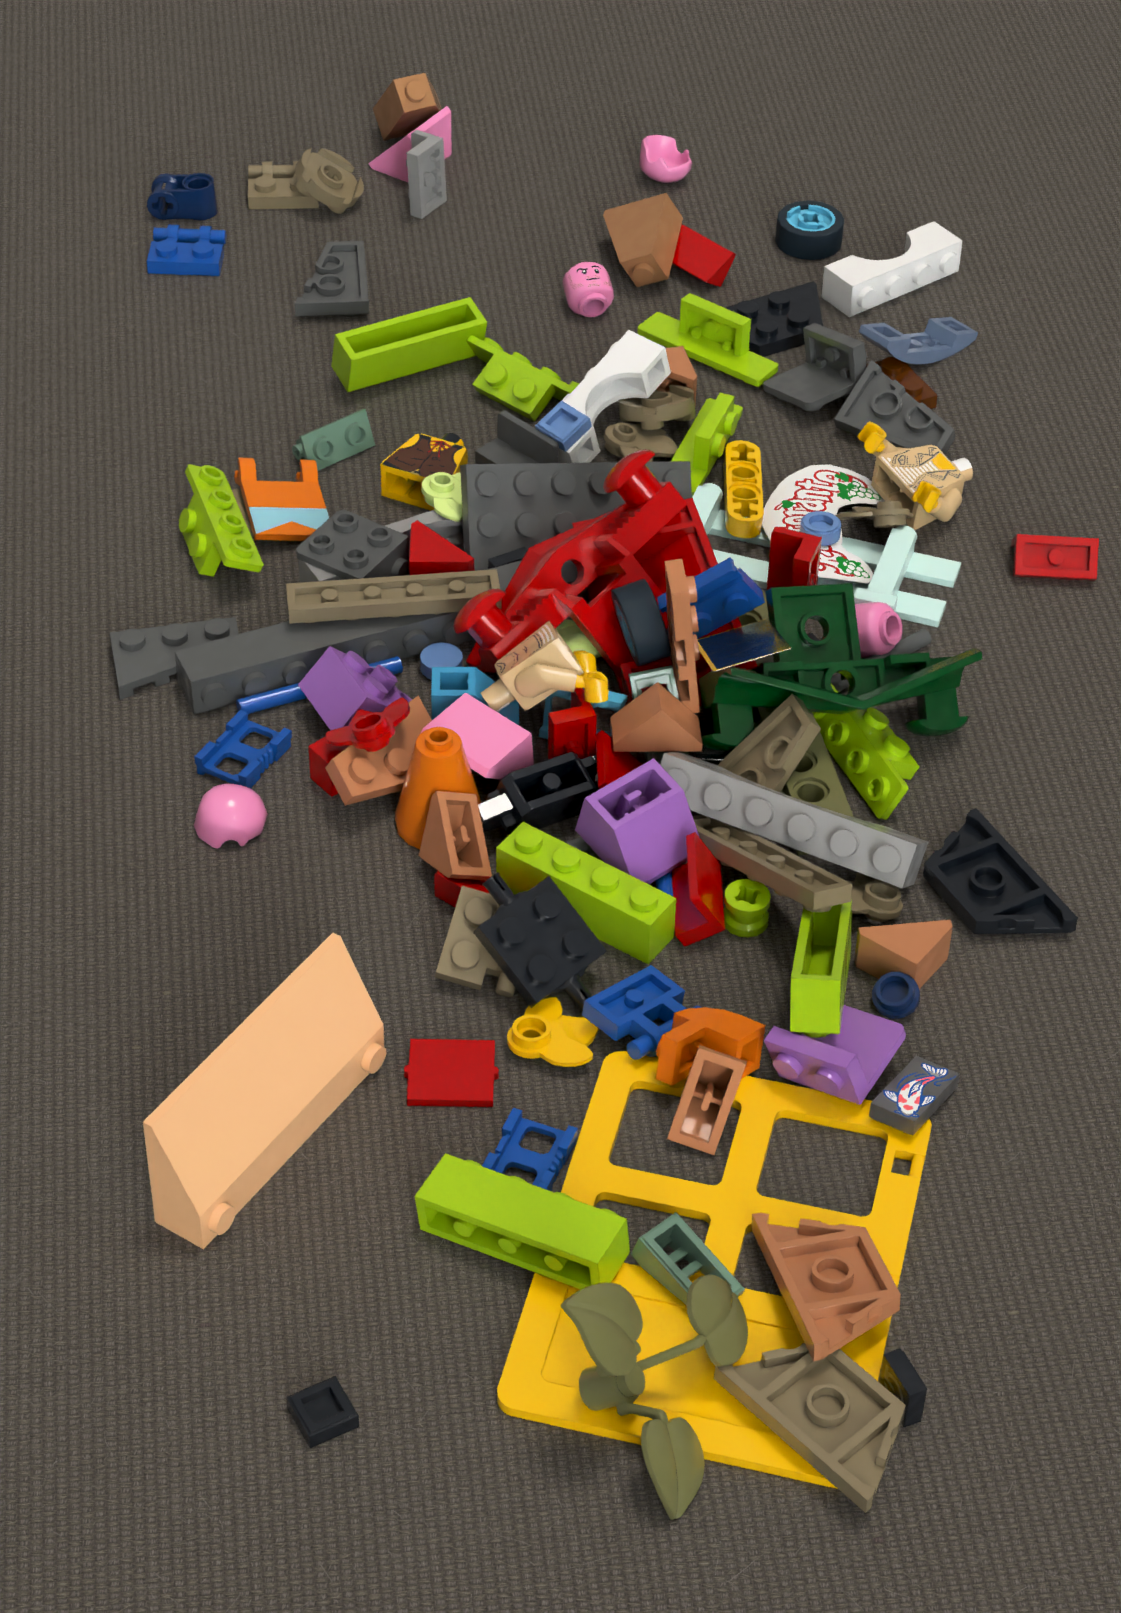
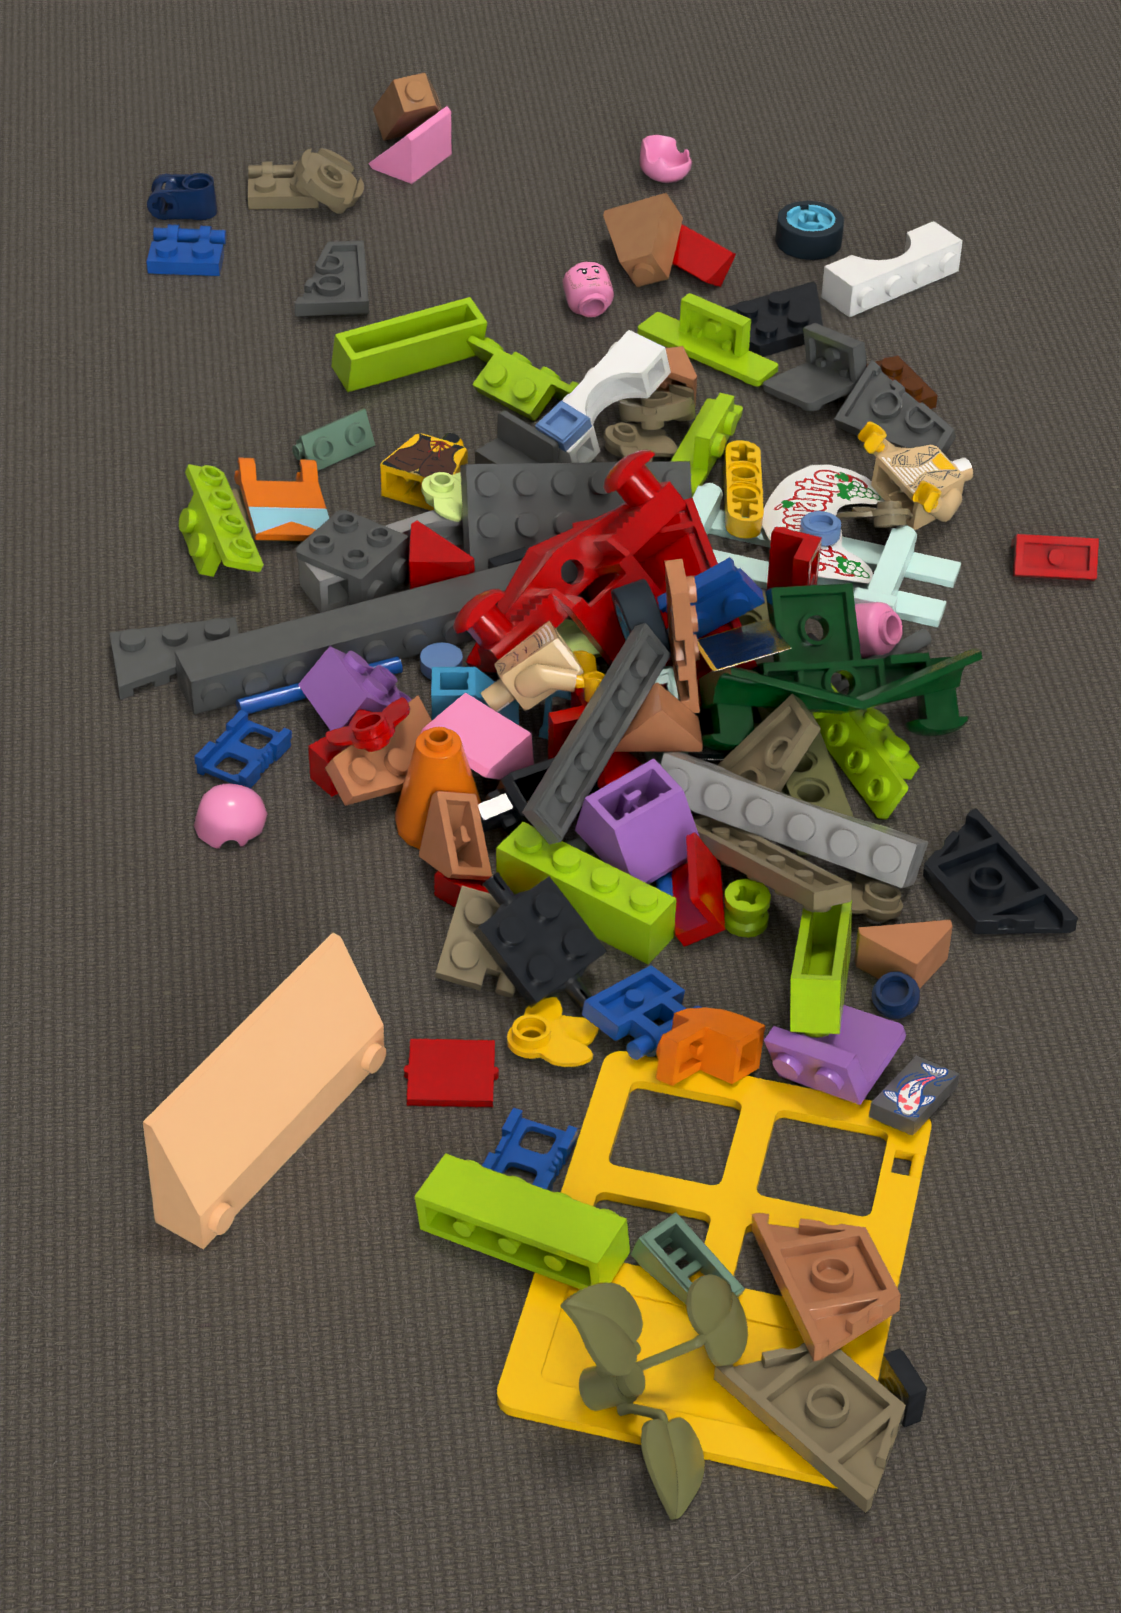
dark tan plate [286,569,502,624] -> none
black tile [286,1376,359,1448] -> none
light grey bracket [406,130,447,219] -> none
nougat slope [667,1045,747,1155] -> none
sand blue slope [859,317,978,364] -> none
none -> dark grey tile [522,623,671,845]

